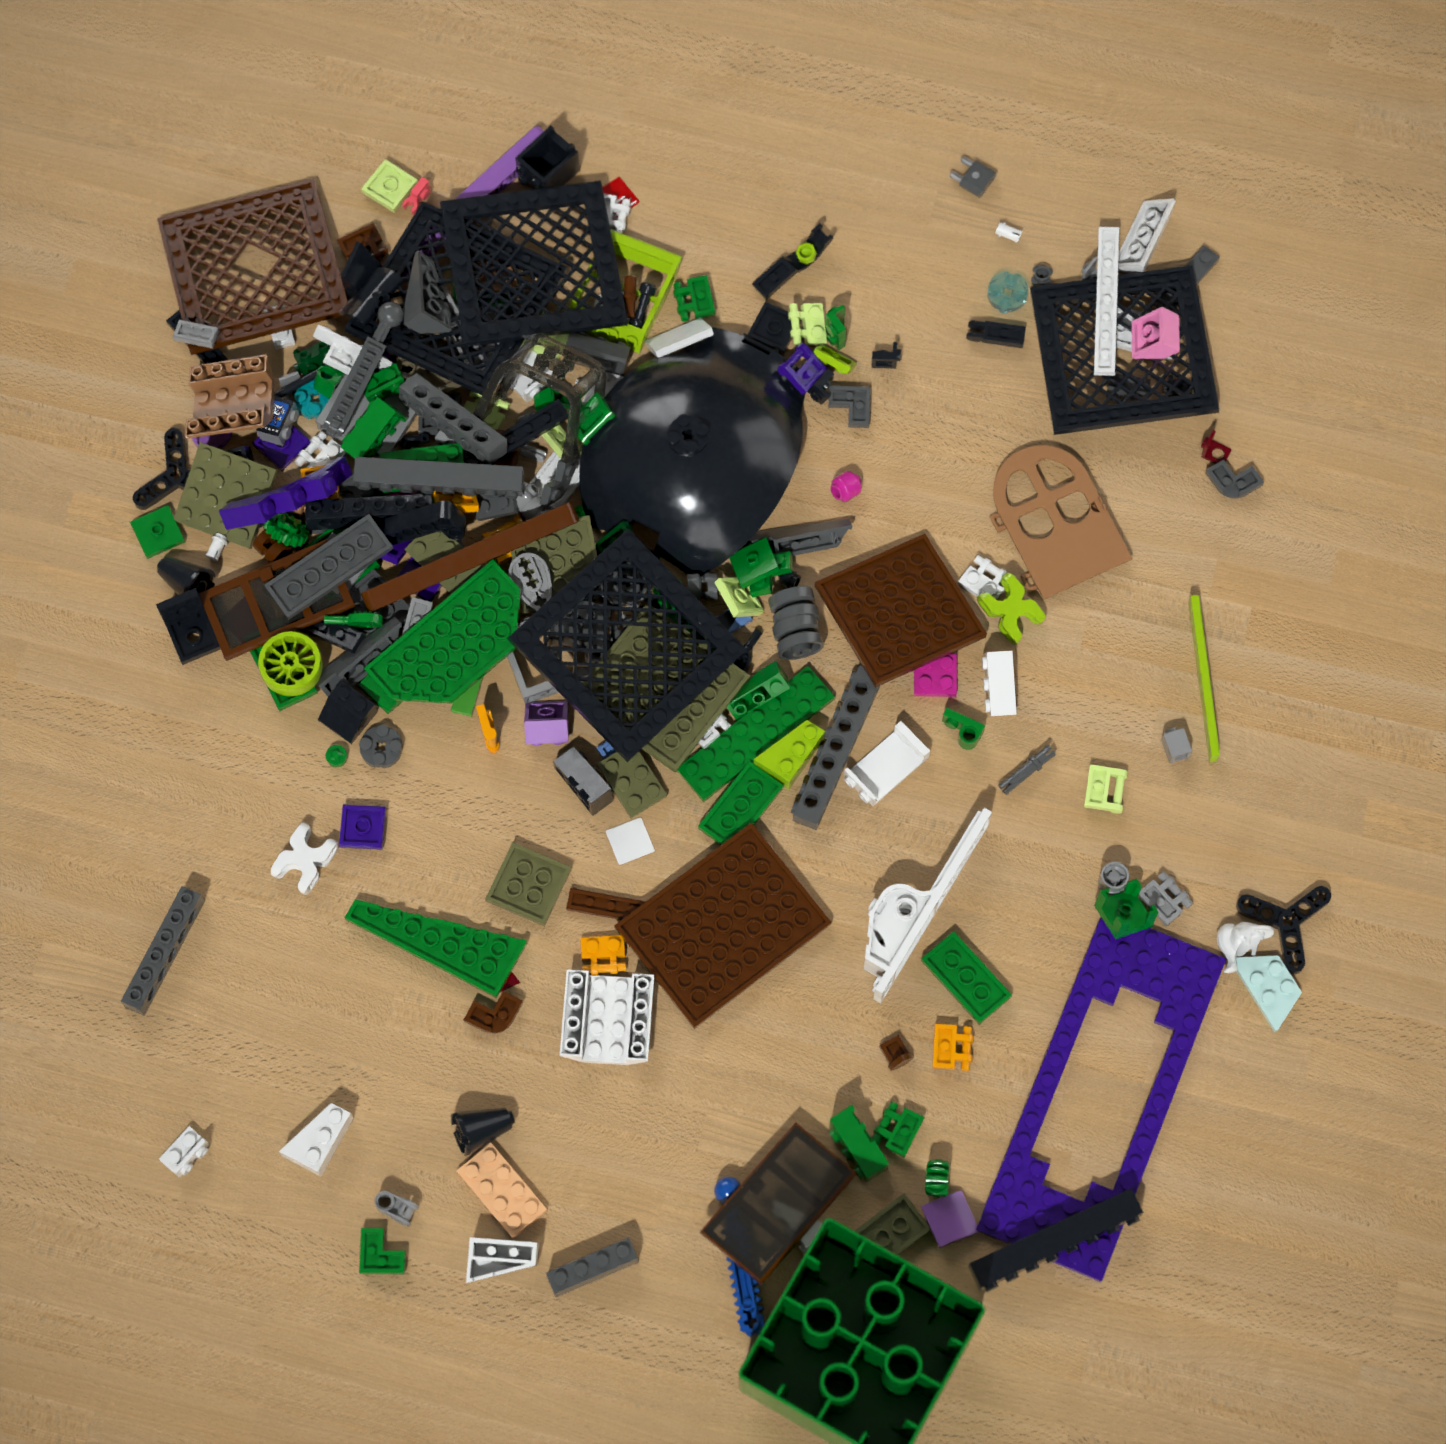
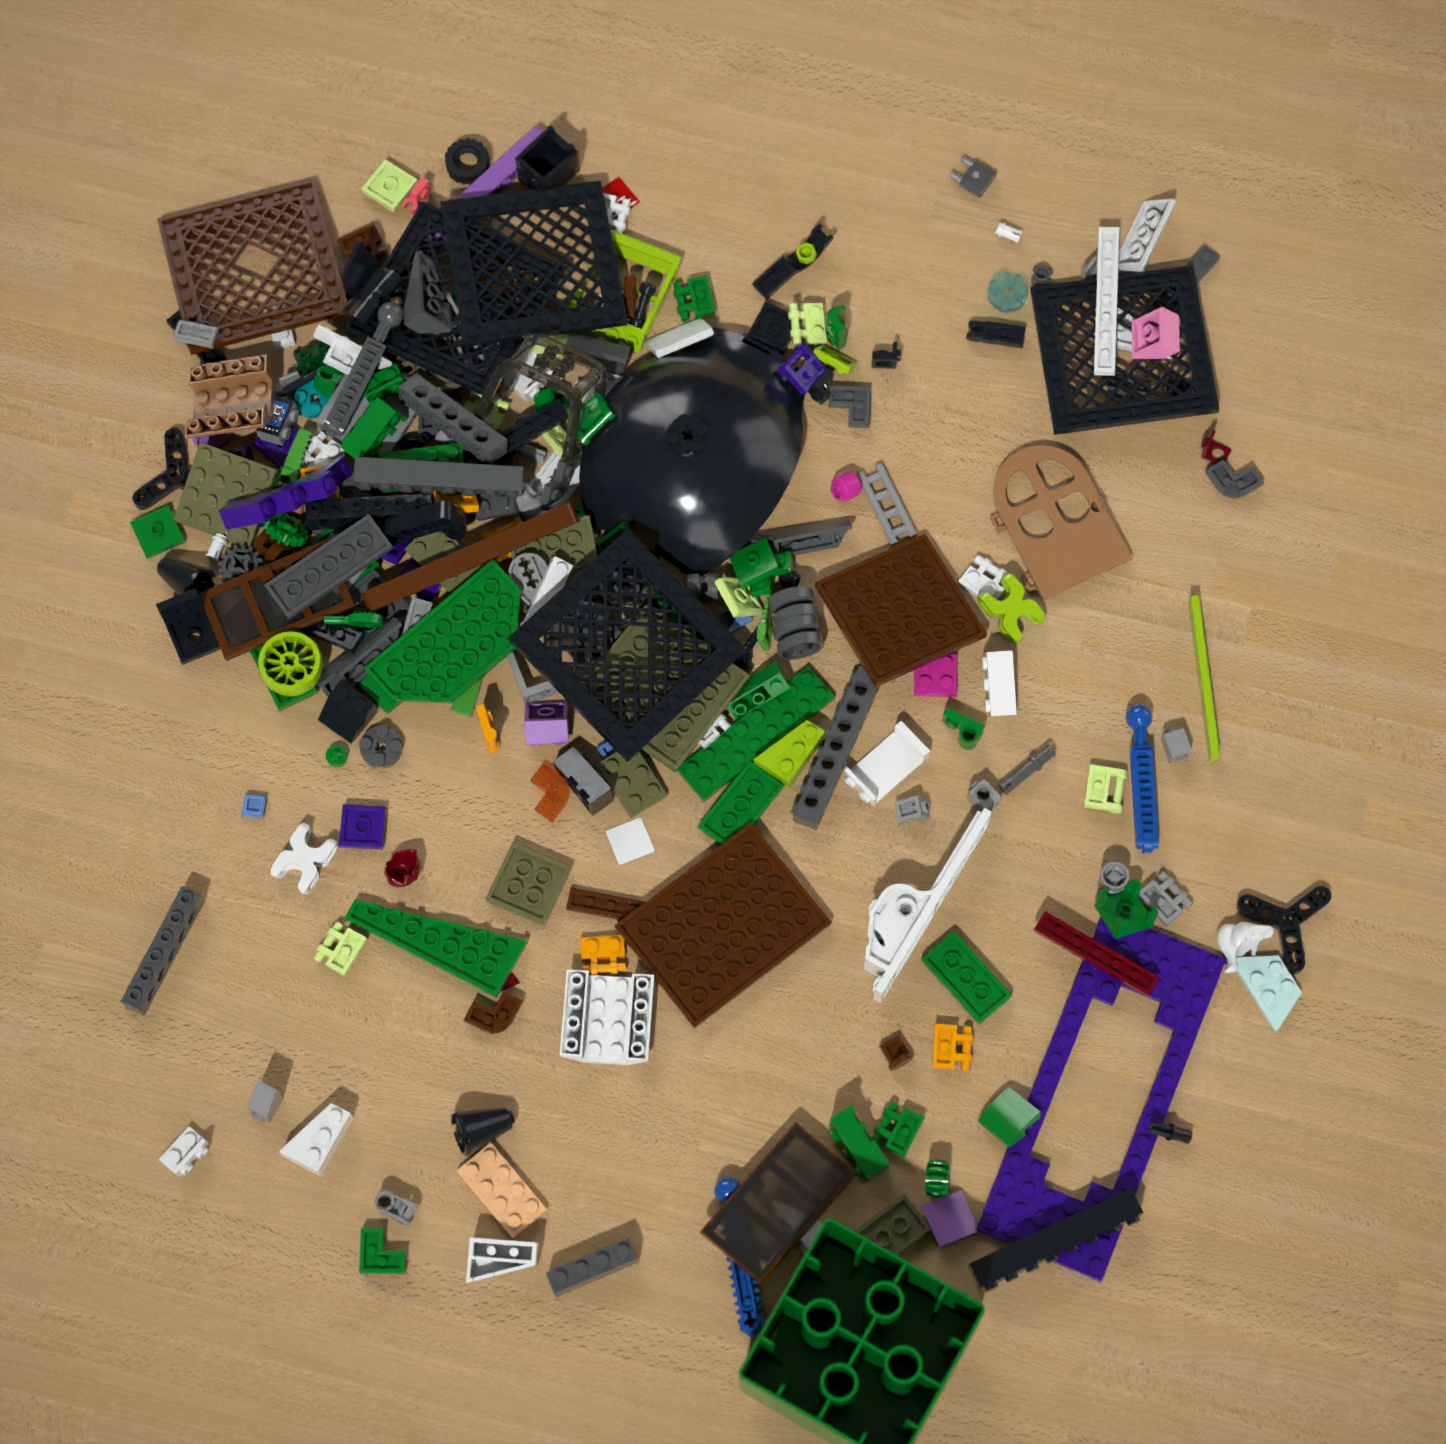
none -> dark grey gear [218,544,264,590]
none -> medium blue tile [241,794,267,819]
none -> light grey slope [248,1080,283,1122]
none -> bright green piece [272,428,312,489]
none -> yellowish green plate [313,922,367,976]
none -> dark red hair [384,849,421,887]
none -> black tyre [445,138,490,185]
none -> white plate [523,556,573,639]
none -> clear orange plate [531,764,569,823]
none -> bright green piece [757,584,775,651]
none -> light grey bar [857,463,917,546]
none -> light grey bracket [895,795,931,824]
none -> light grey brick [967,779,1002,812]
none -> green slope [978,1087,1041,1148]
none -> dark red plate [1033,911,1159,998]
none -> blue gear [1125,704,1159,854]
none -> black axle [1148,1121,1193,1144]

